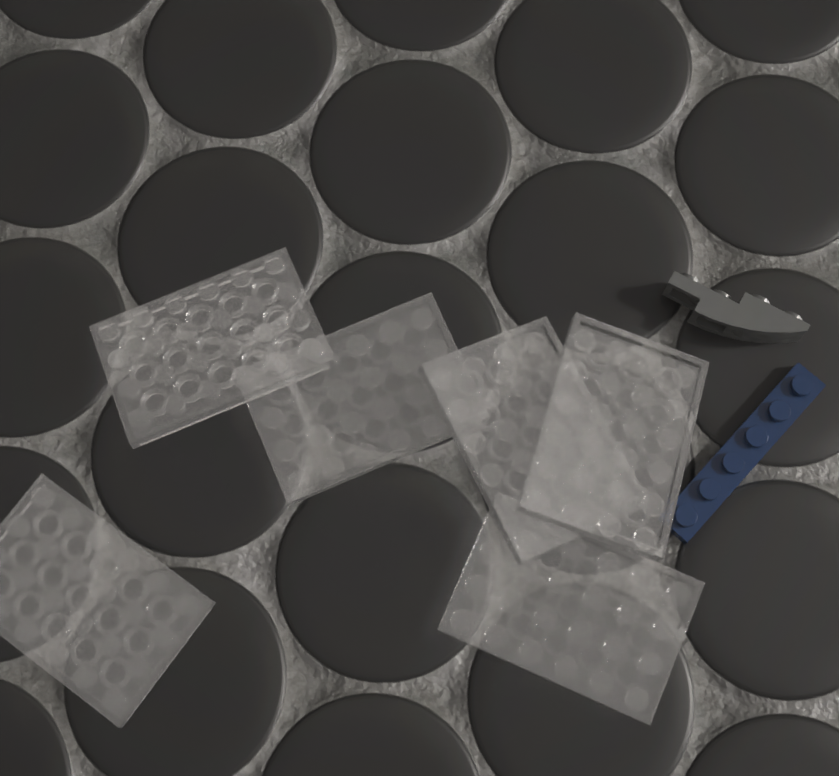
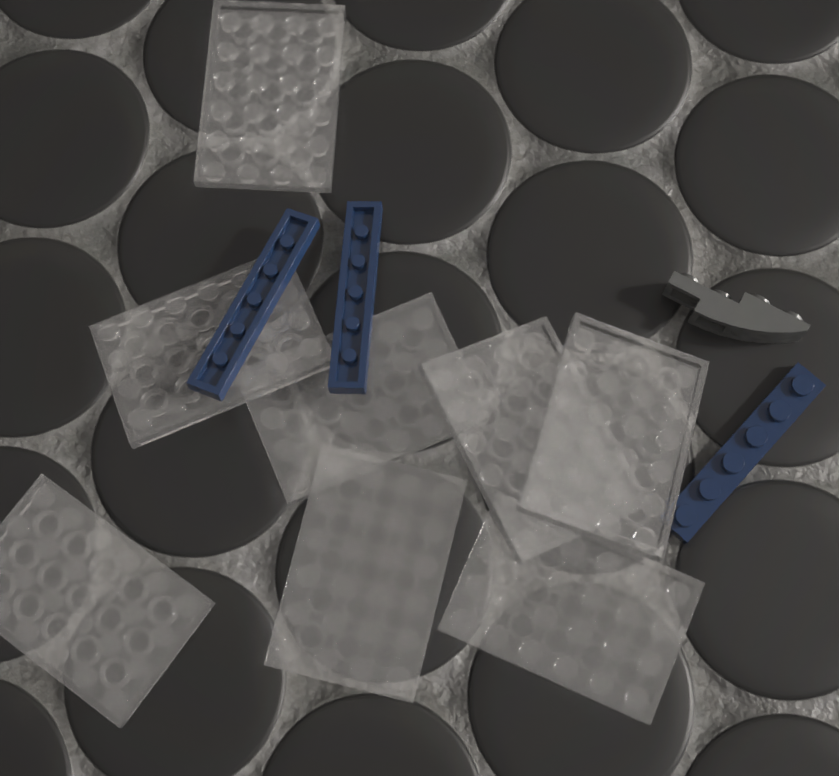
none -> dark blue plate [186,208,320,402]
none -> clear plate [193,0,346,193]
none -> clear plate [264,443,467,703]
none -> dark blue plate [328,201,383,395]

